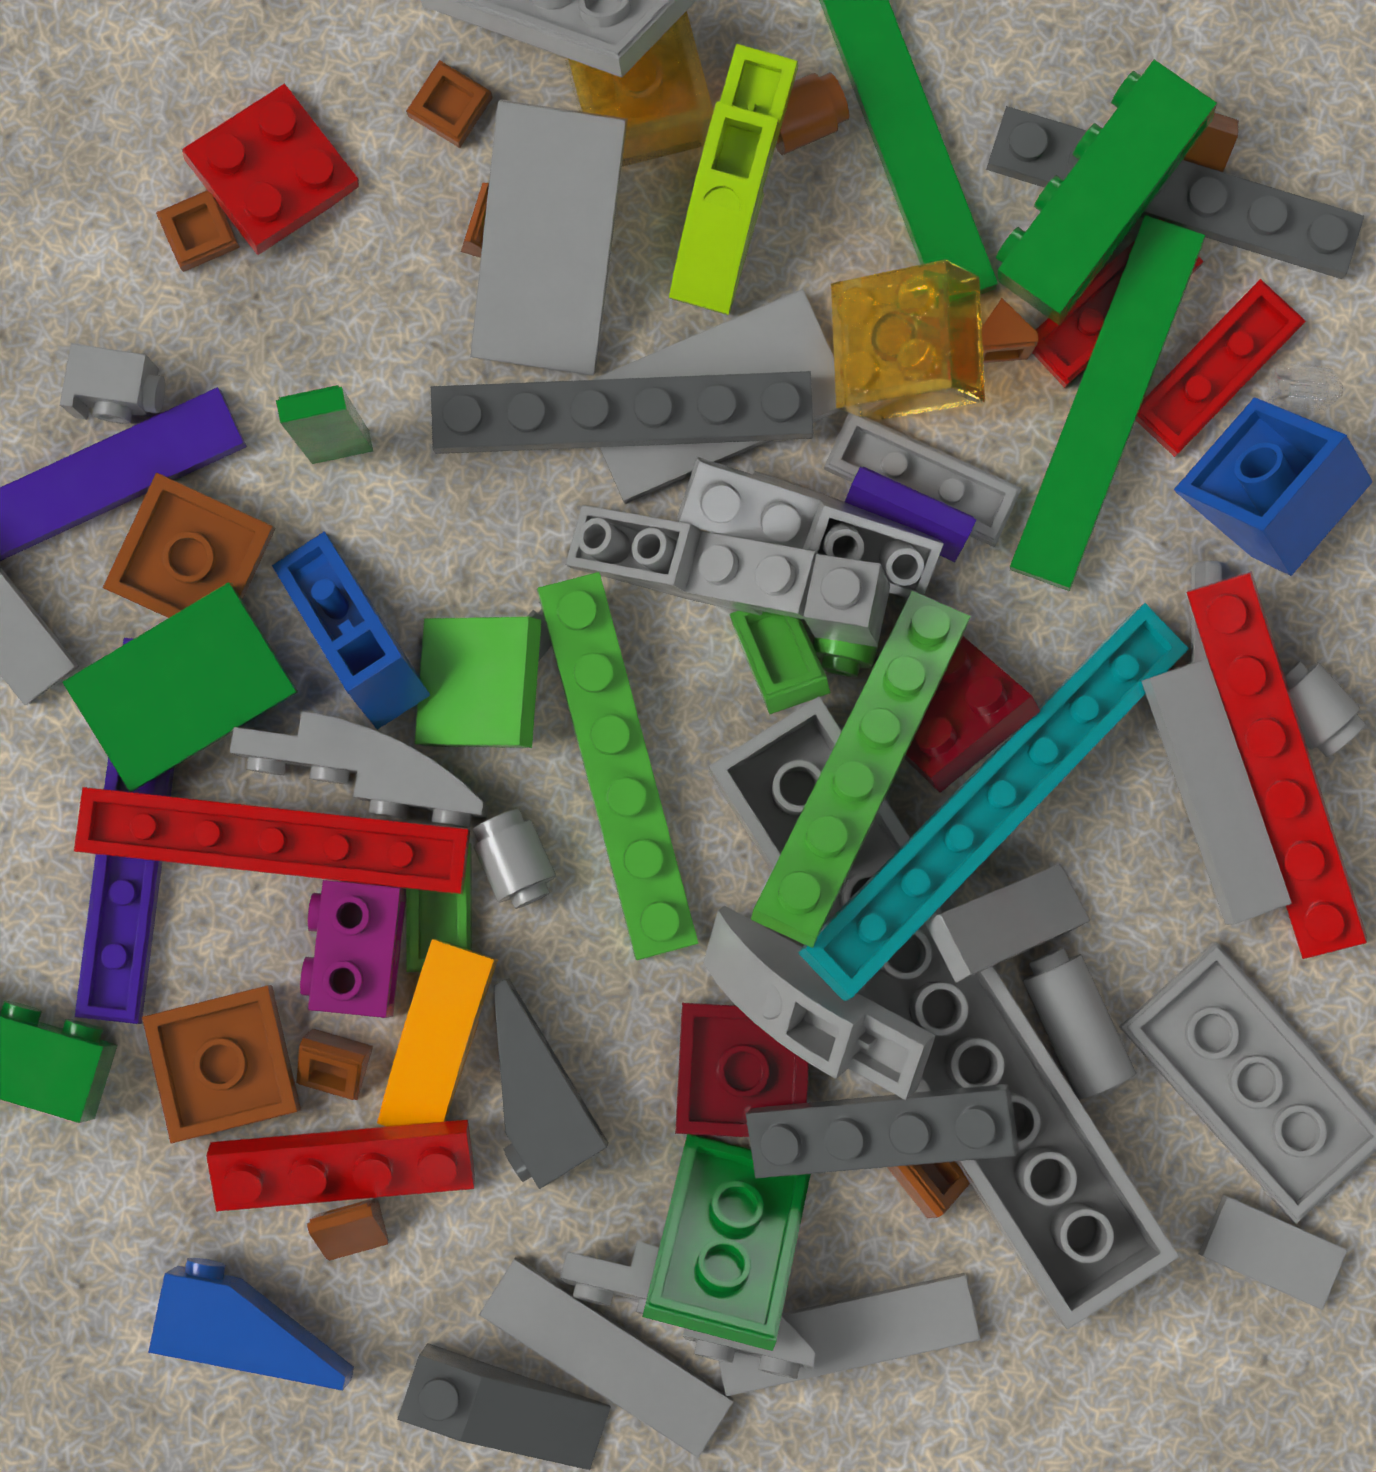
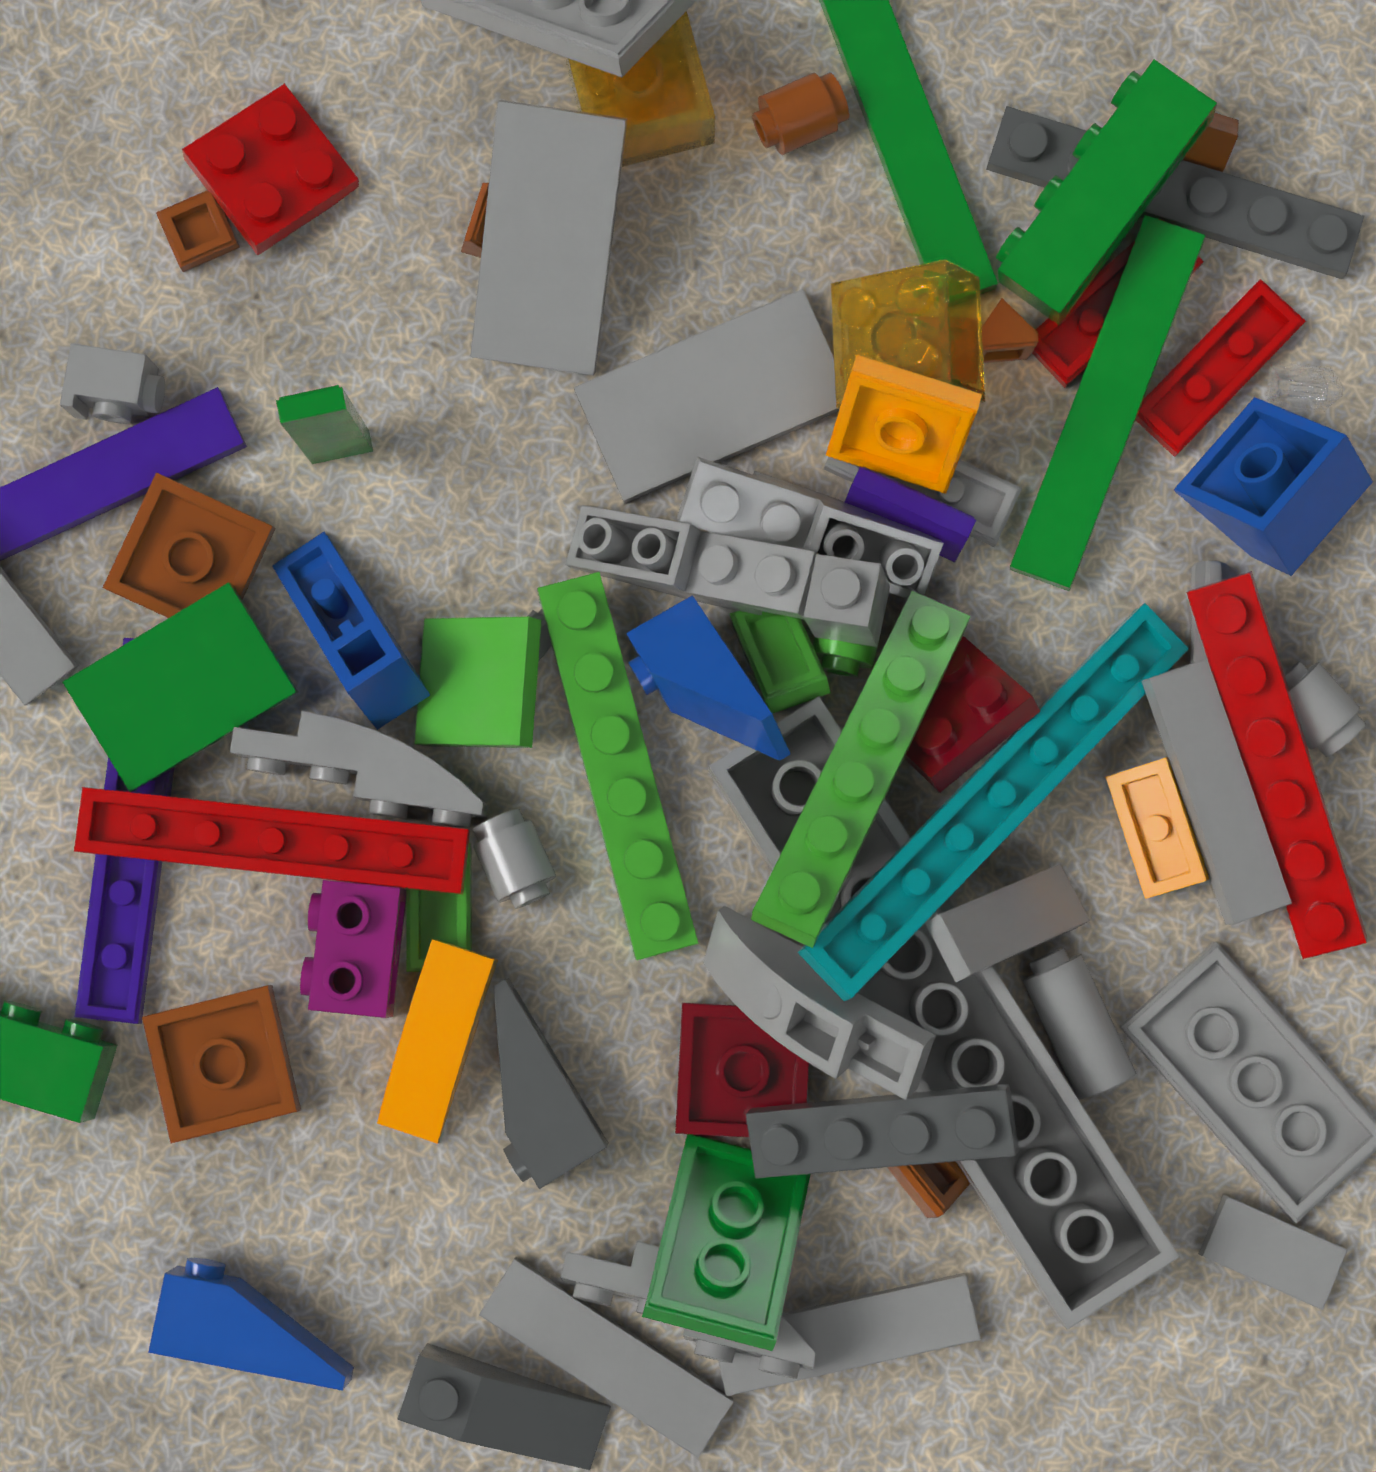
red plate [206,1120,475,1212] -> none
dark orange slope [296,1028,373,1100] -> none
dark orange slope [307,1198,389,1261] -> none
dark orange tile [406,60,493,148] -> none
dark grey plate [431,371,814,454] -> none
lime slope [669,44,799,316] -> none
none -> blue slope [626,595,791,761]
none -> light orange tile [826,355,982,494]
none -> light orange plate [1105,757,1210,899]

